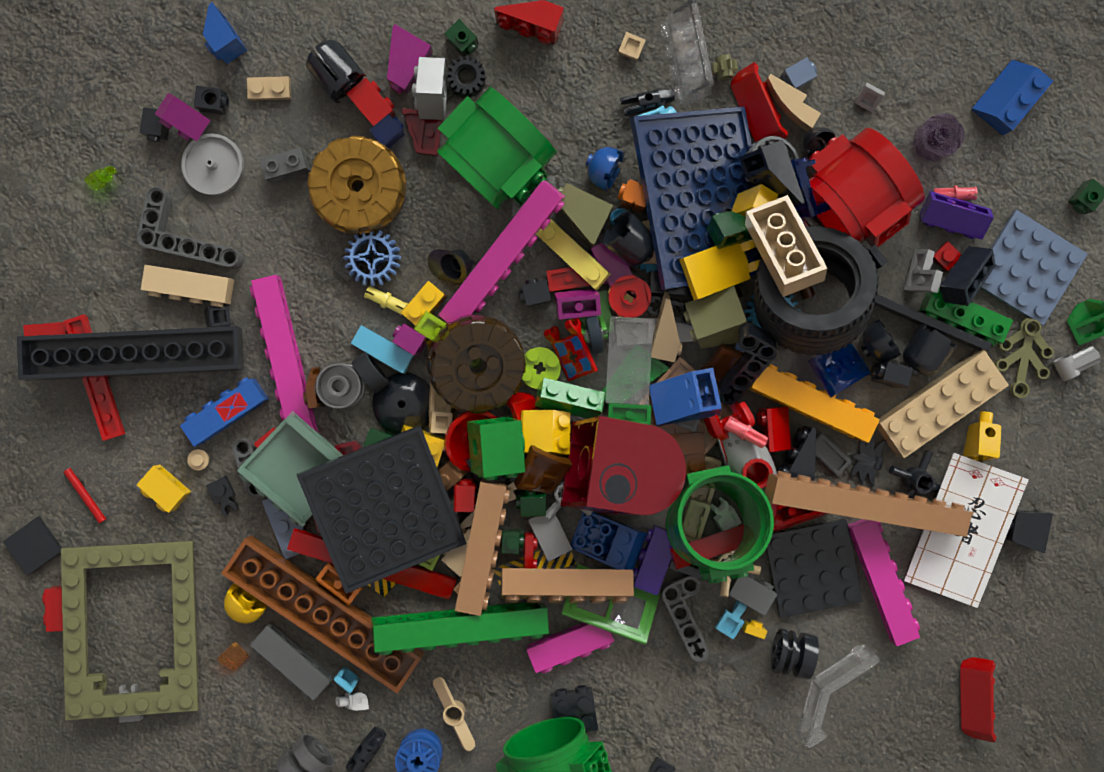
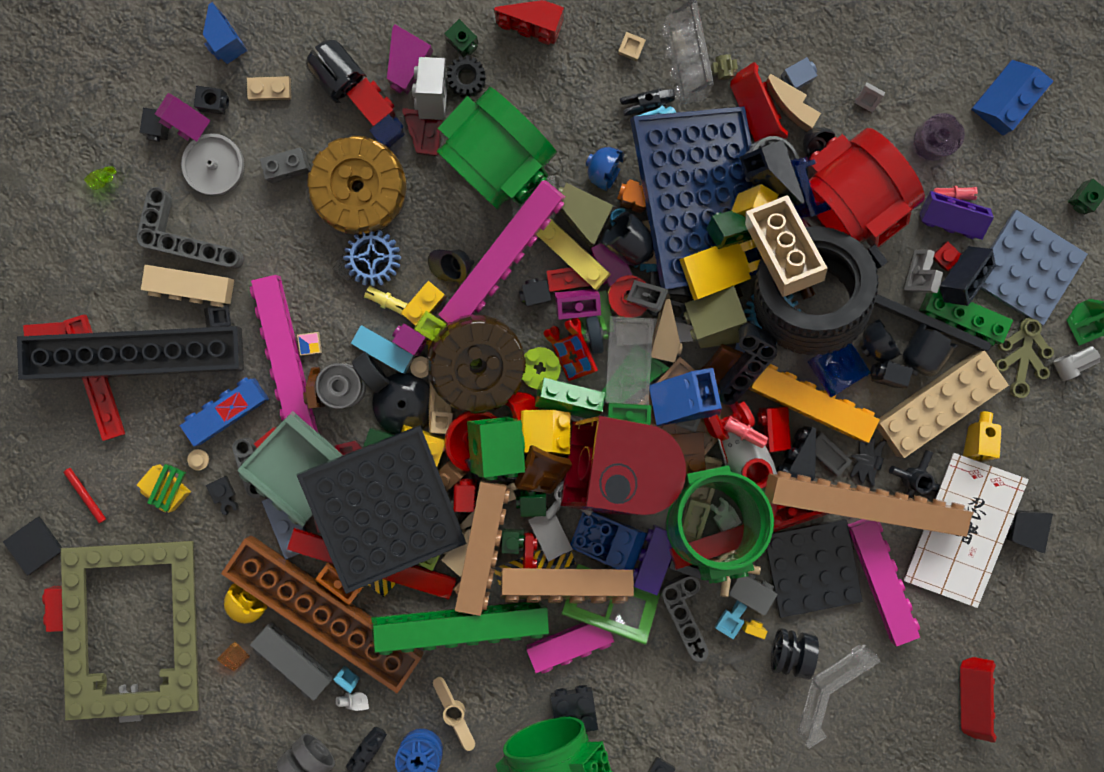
none -> green tile [147,464,186,512]
none -> tile [297,332,322,356]
none -> tan plate [410,357,428,378]
none -> dark grey slope [626,280,668,313]

